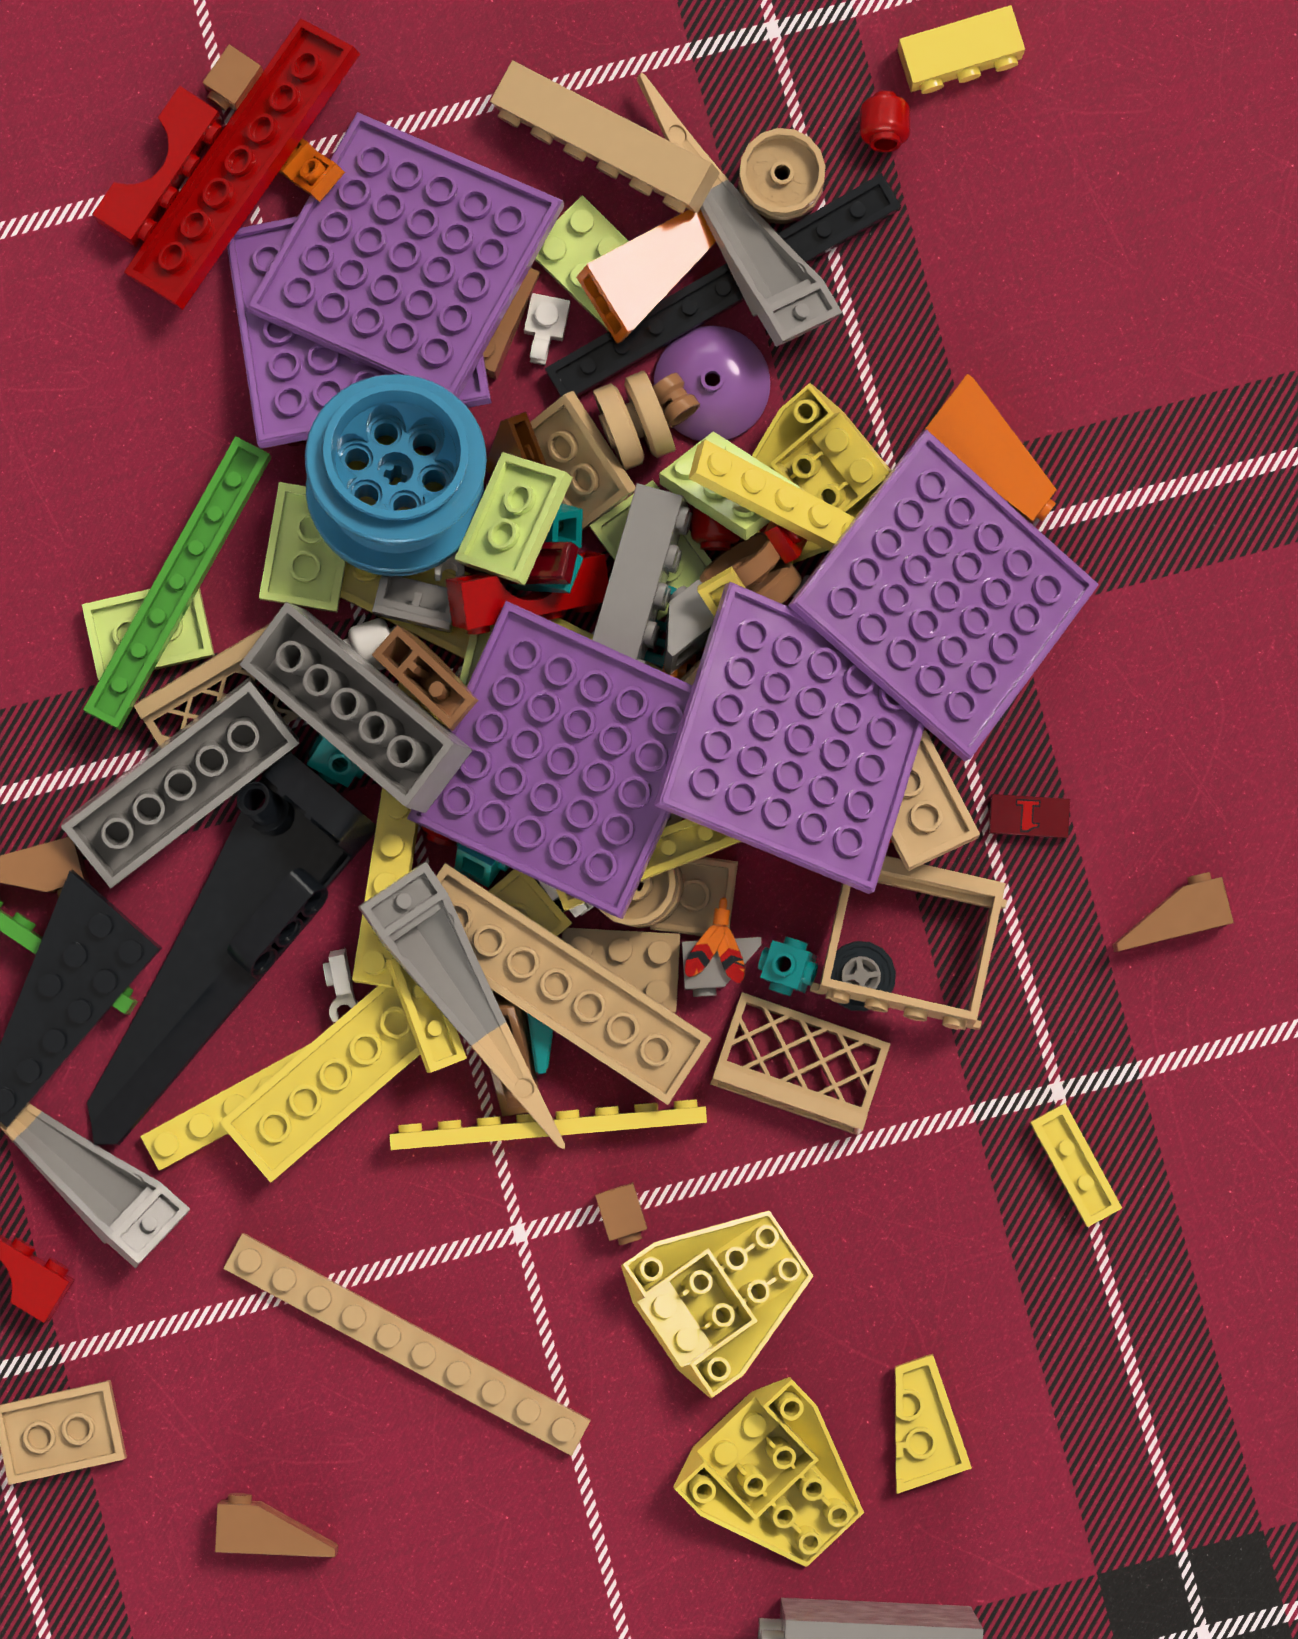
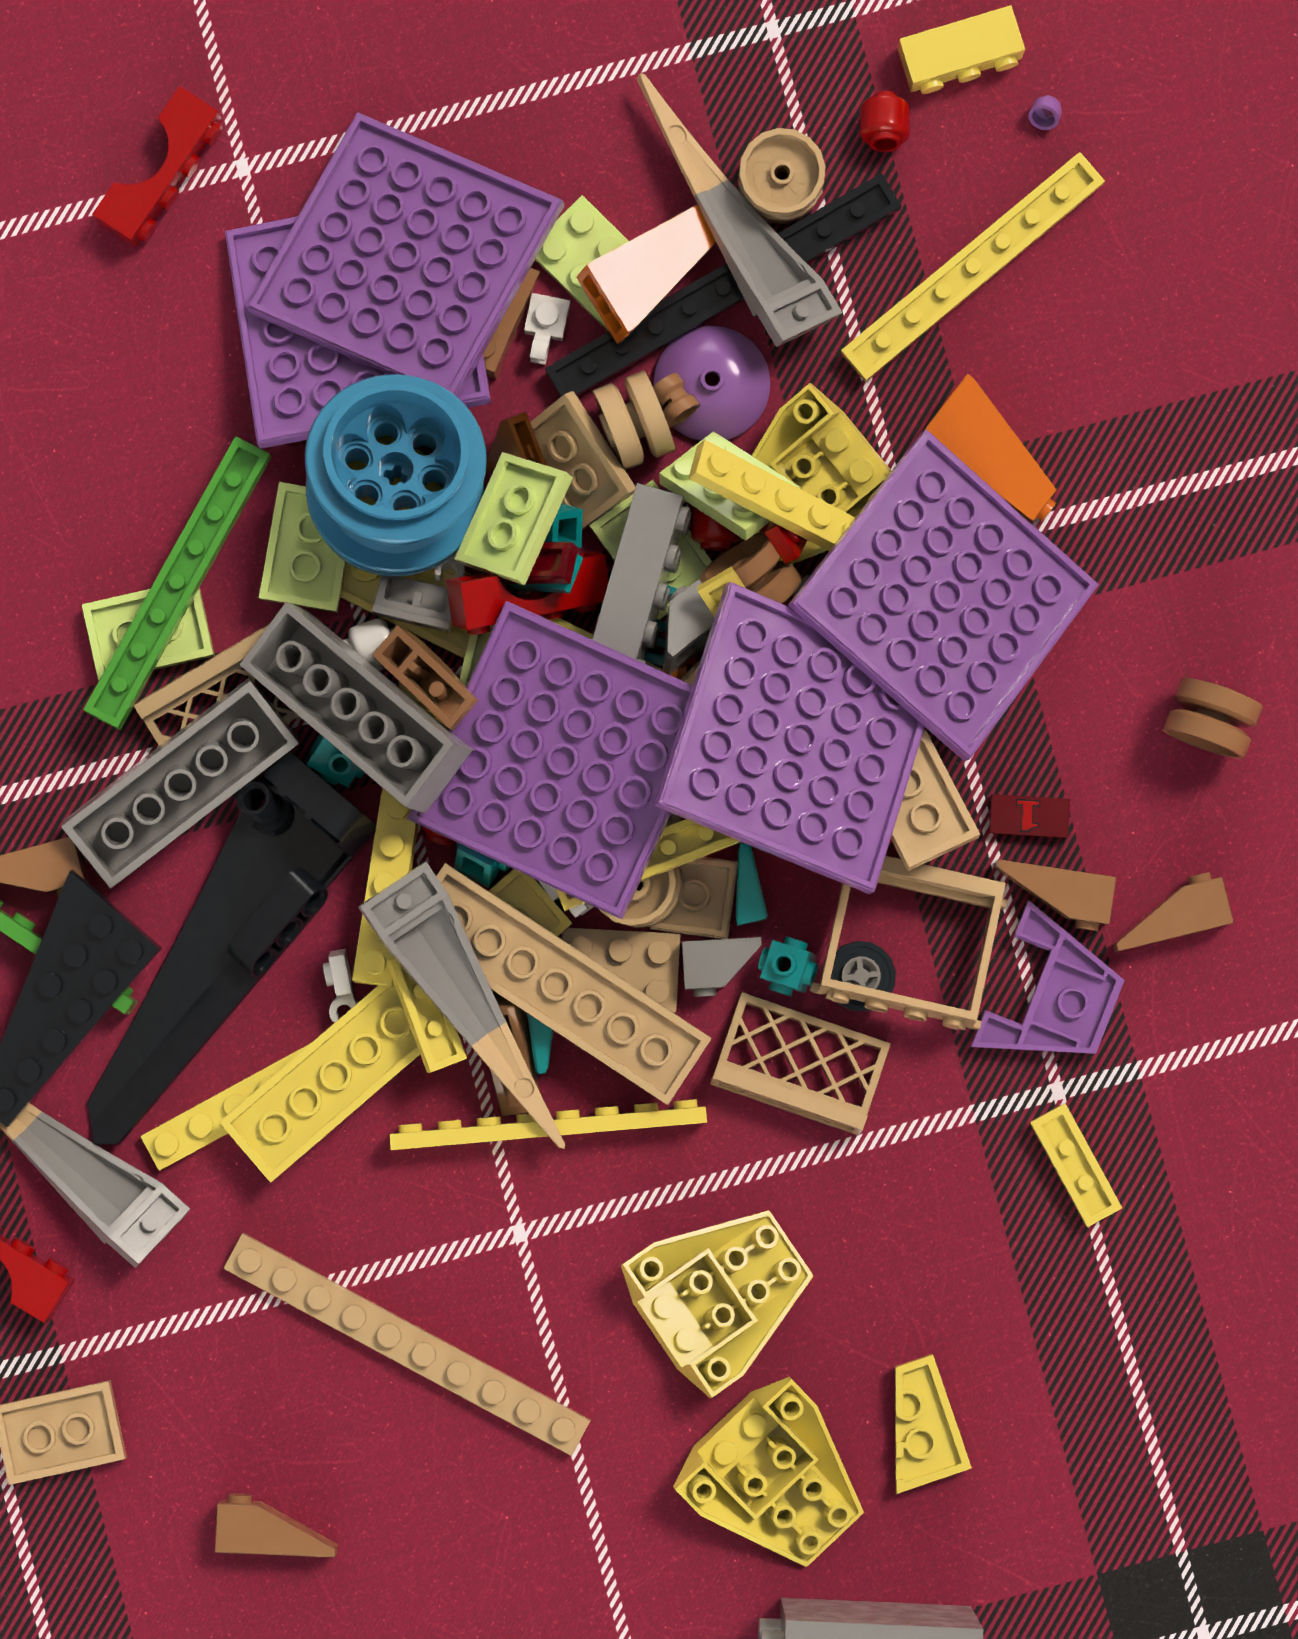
red plate [124,18,360,310] -> none
medium nougat brick [202,44,263,111] -> none
orange slope [279,138,345,202] -> none
tan brick [490,60,720,214] -> none
medium nougat brick [595,1182,647,1245] -> none
piece [685,897,745,983] -> none
none -> teal slope [736,843,768,926]
none -> light yellow plate [840,152,1105,382]
none -> medium lavender wing [970,900,1125,1054]
none -> medium nougat slope [994,859,1116,931]
none -> medium lavender hinge [1028,95,1062,130]
none -> medium nougat wheel [1162,677,1263,759]

